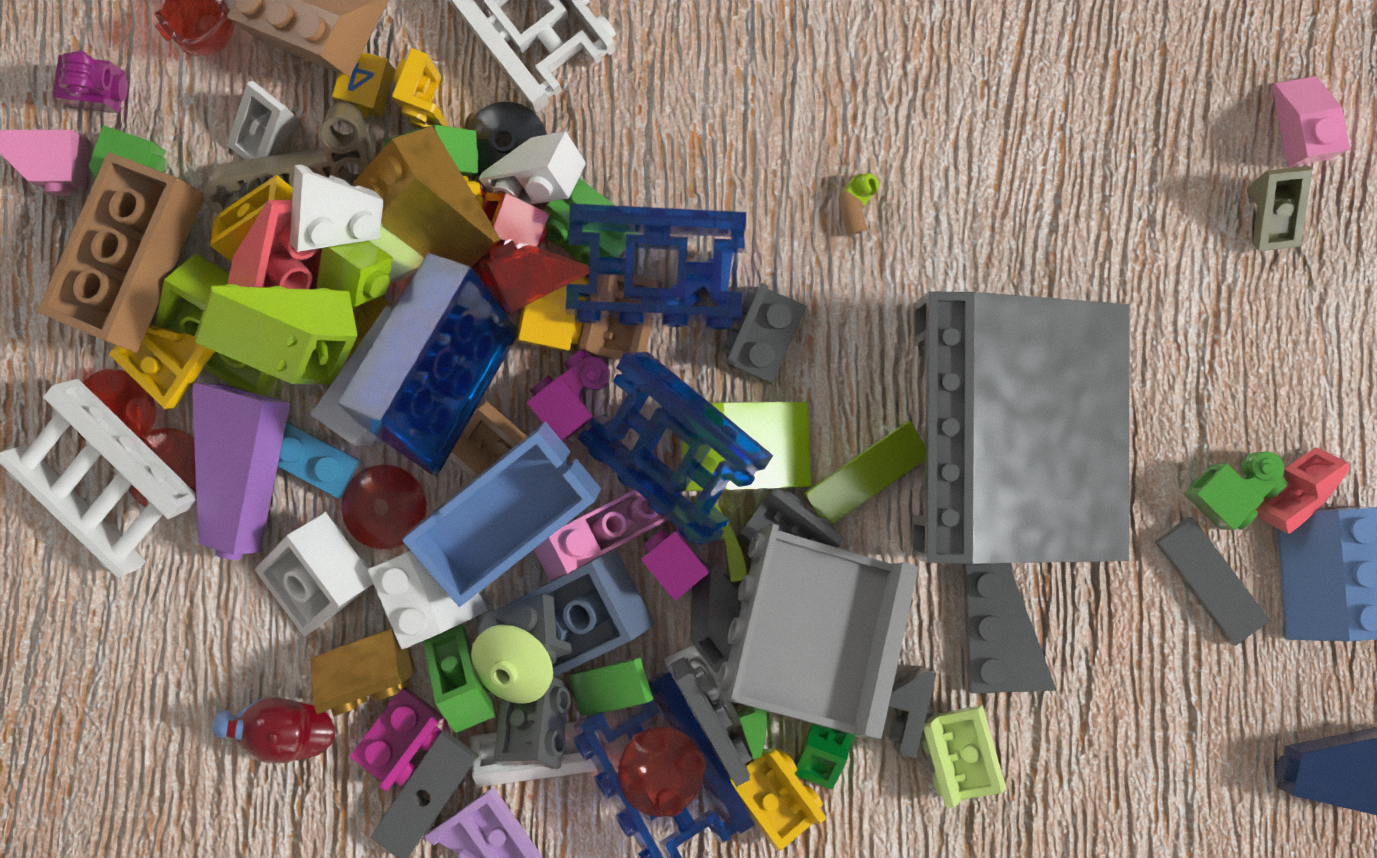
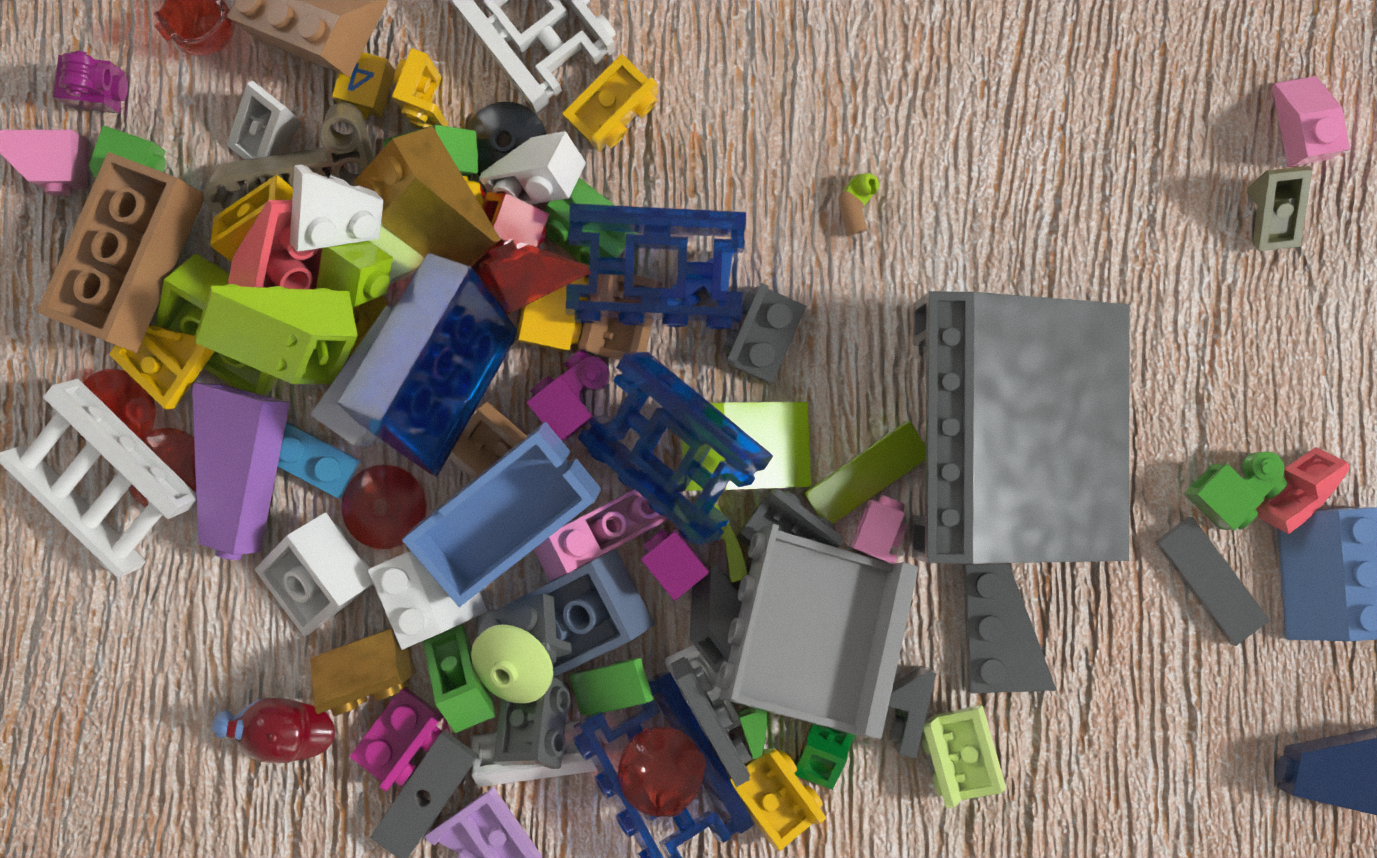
none -> yellow bracket [562,53,658,152]
none -> bright pink brick [849,495,907,564]

